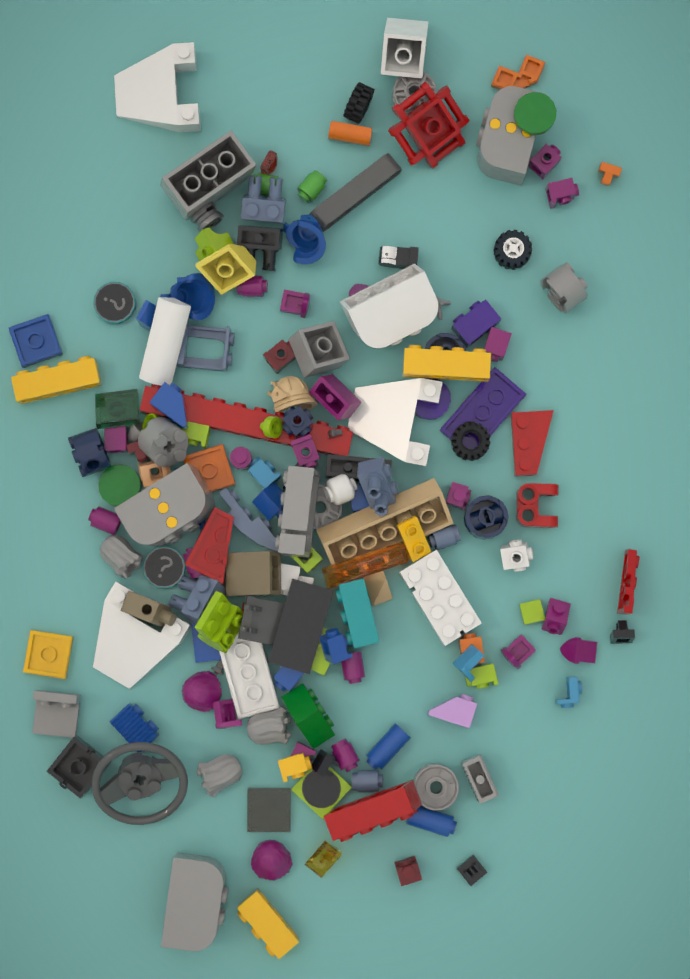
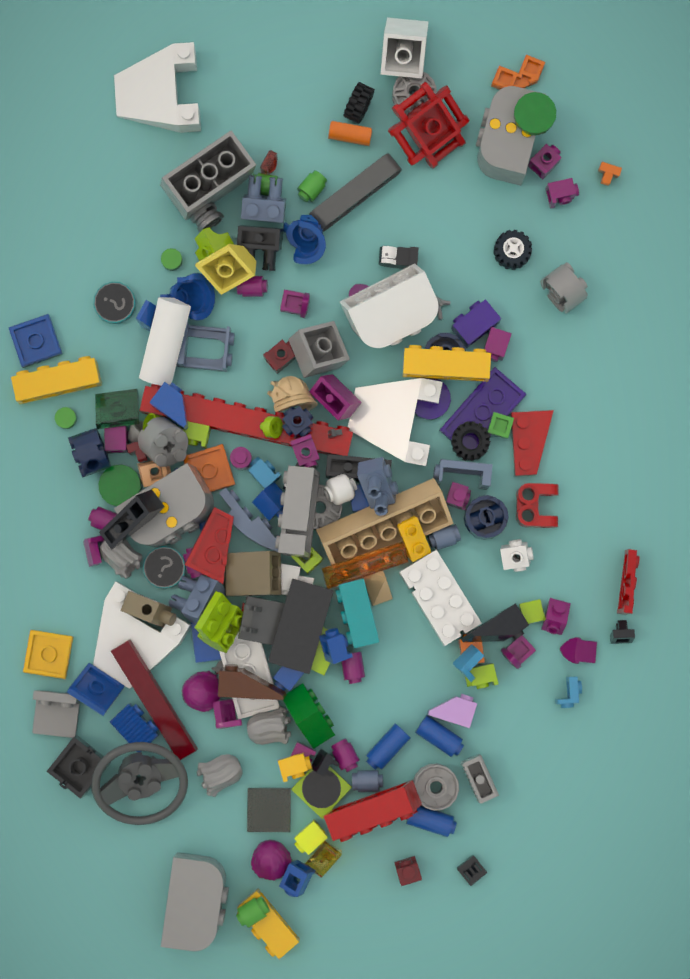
none -> bright green tile [55,407,77,429]
none -> blue tile [67,663,125,716]
none -> magenta tile [83,535,104,567]
none -> black slope [99,490,165,550]
none -> dark red tile [111,639,198,760]
none -> bright green tile [161,248,182,271]
none -> reddish brown slope [218,664,286,700]
none -> bright green brick [236,896,270,928]
none -> blue brick [279,860,316,897]
none -> neon yellow brick [294,819,328,855]
none -> blue brick [415,715,464,757]
none -> sand blue panel [433,459,493,490]
none -> black slope [461,603,529,642]
none -> bright green tile [488,412,514,439]

